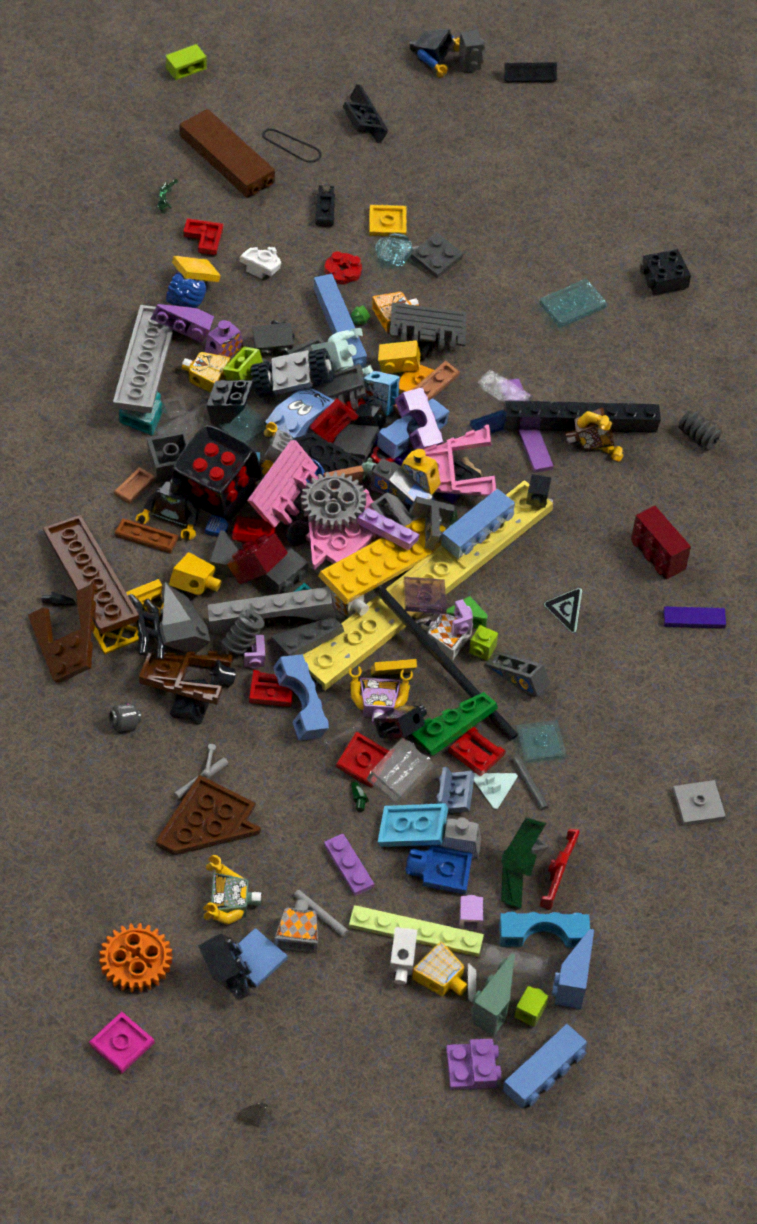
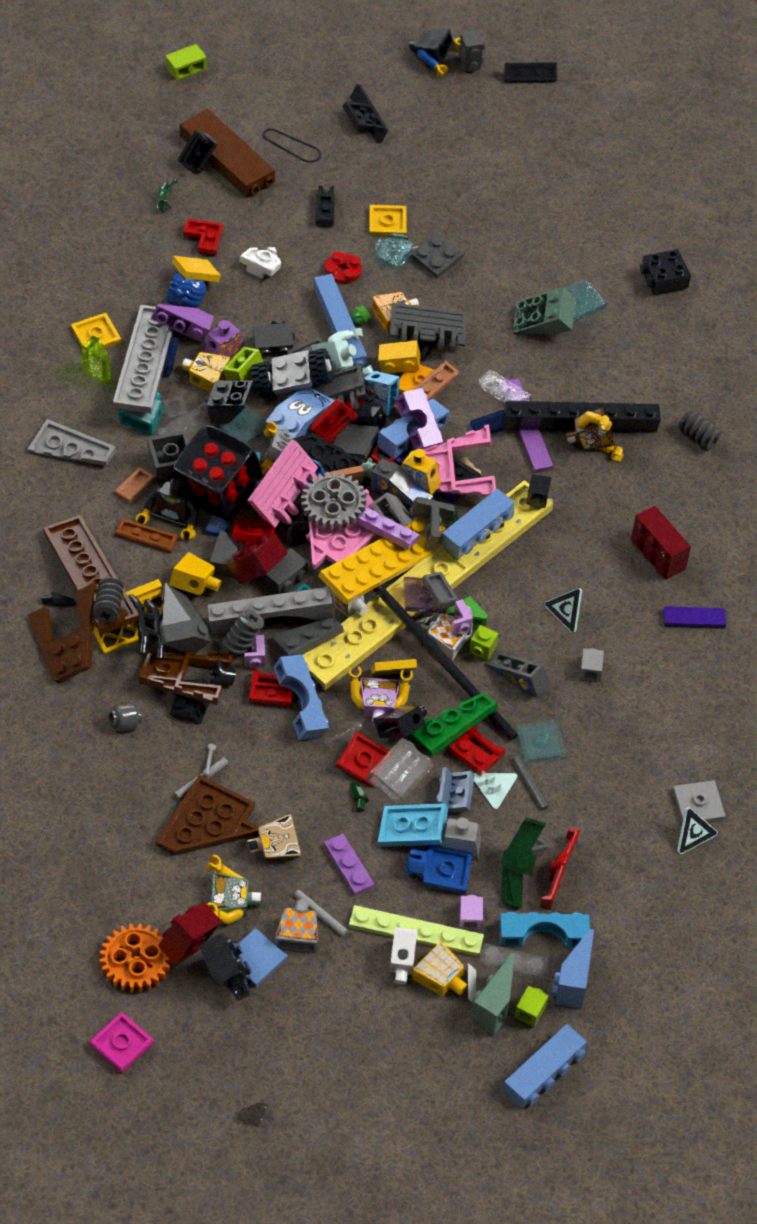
medium lavender plate [446,1039,501,1090] -> none
none -> light grey wing [28,419,116,466]
none -> yellow tile [71,313,121,355]
none -> clear neon green tile [81,335,111,384]
none -> dark grey piece [93,577,124,624]
none -> dark red brick [158,902,222,965]
none -> clear blue tile [162,337,179,378]
none -> black hinge [177,130,218,174]
none -> tan torso [247,814,301,859]
none -> dark grey tile [422,572,459,609]
none -> sand green slope [513,287,576,335]
none -> light grey brick [579,648,604,682]
none -> black piece [677,807,718,854]

